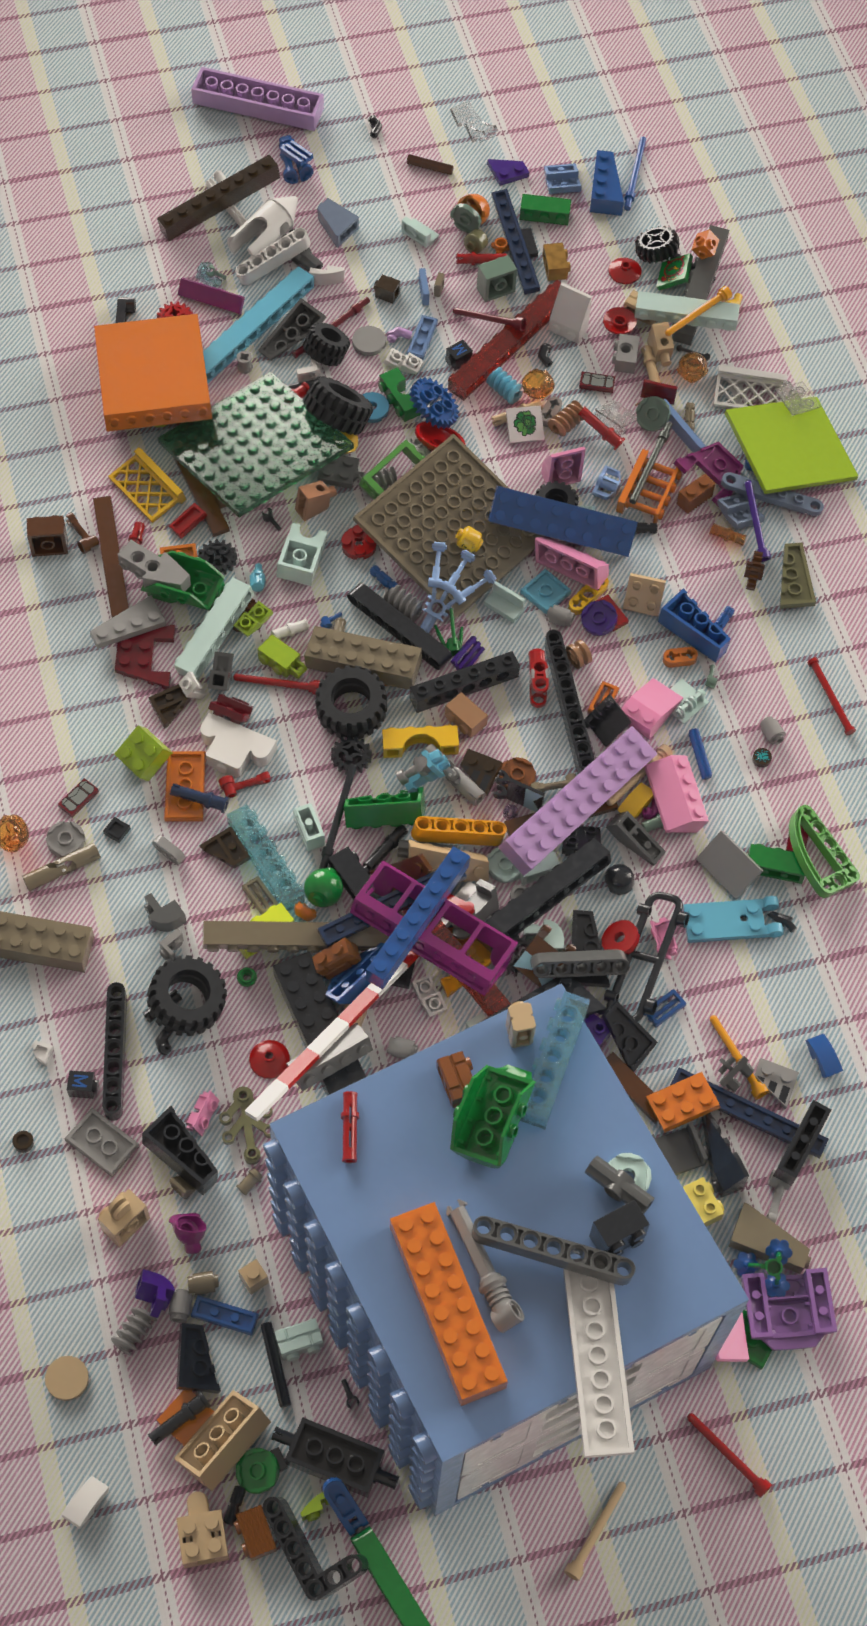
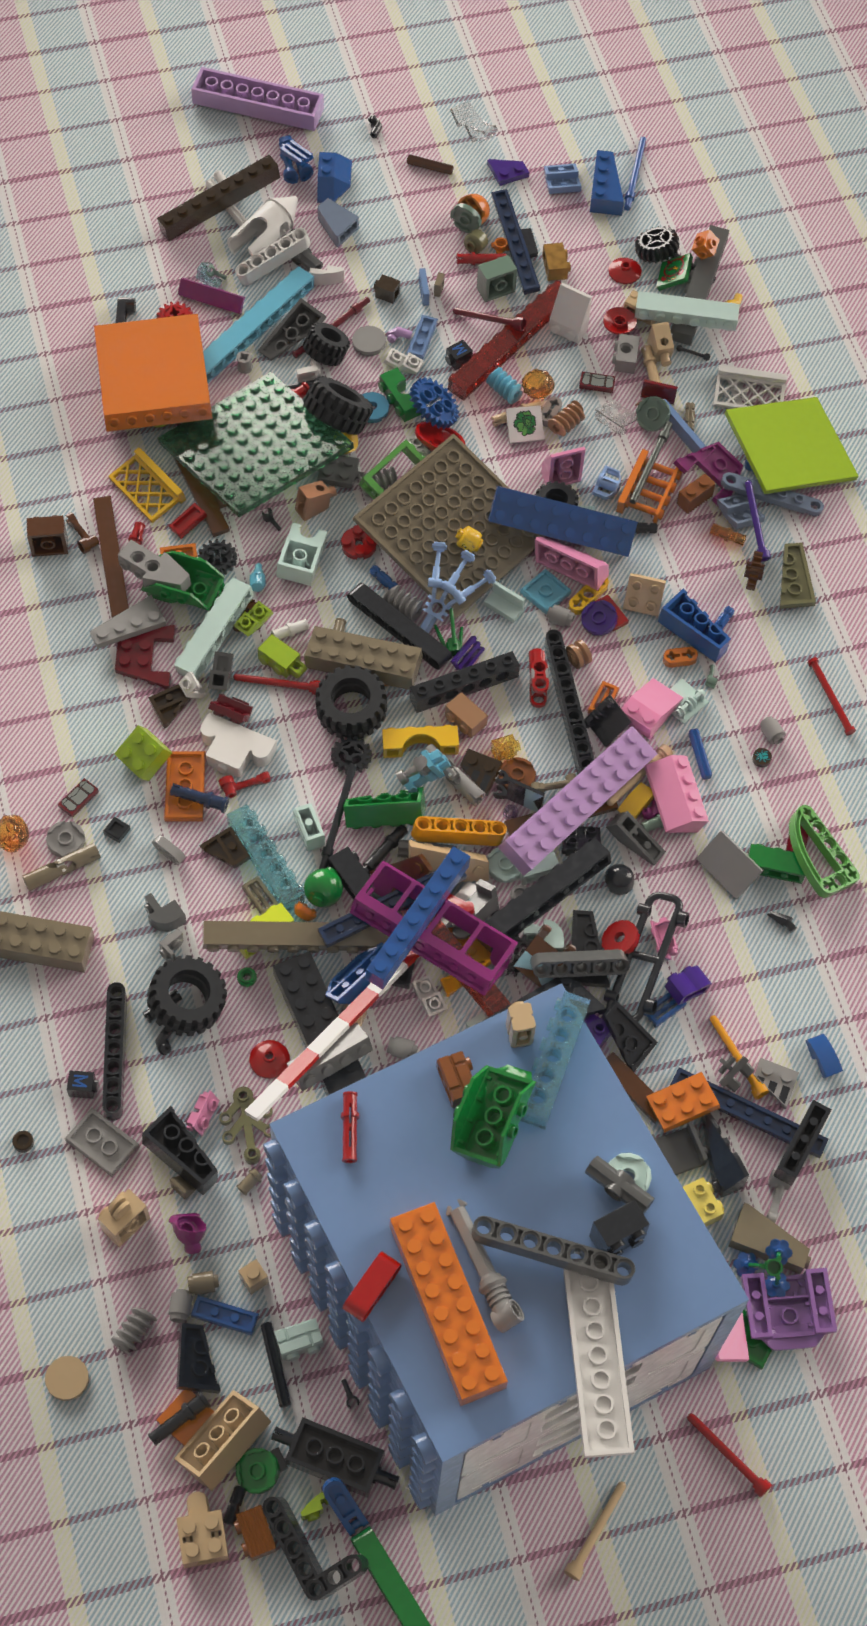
white tile [33,1040,54,1066] -> none
white slope [62,1476,109,1529] -> none
dark purple brick [135,1269,175,1318] -> none
dark orange brick [312,938,361,980] -> none
blue hand [320,612,342,629] -> none
light aqua panel [401,217,439,248] -> none
green brick [519,194,571,226] -> none
black arm [538,343,553,367] -> none
red pin [577,406,625,451] -> none
light orange piece [665,286,732,336] -> none
clear orange hair [677,352,709,383] -> none
medium azure hinge [683,896,784,943] -> none
clear hinge [775,380,821,415] -> none
none -> blue wedge [317,152,352,203]
none -> red beam [342,1251,402,1322]
none -> clear yellow brick [491,734,521,761]
none -> dark purple brick [664,965,712,1005]

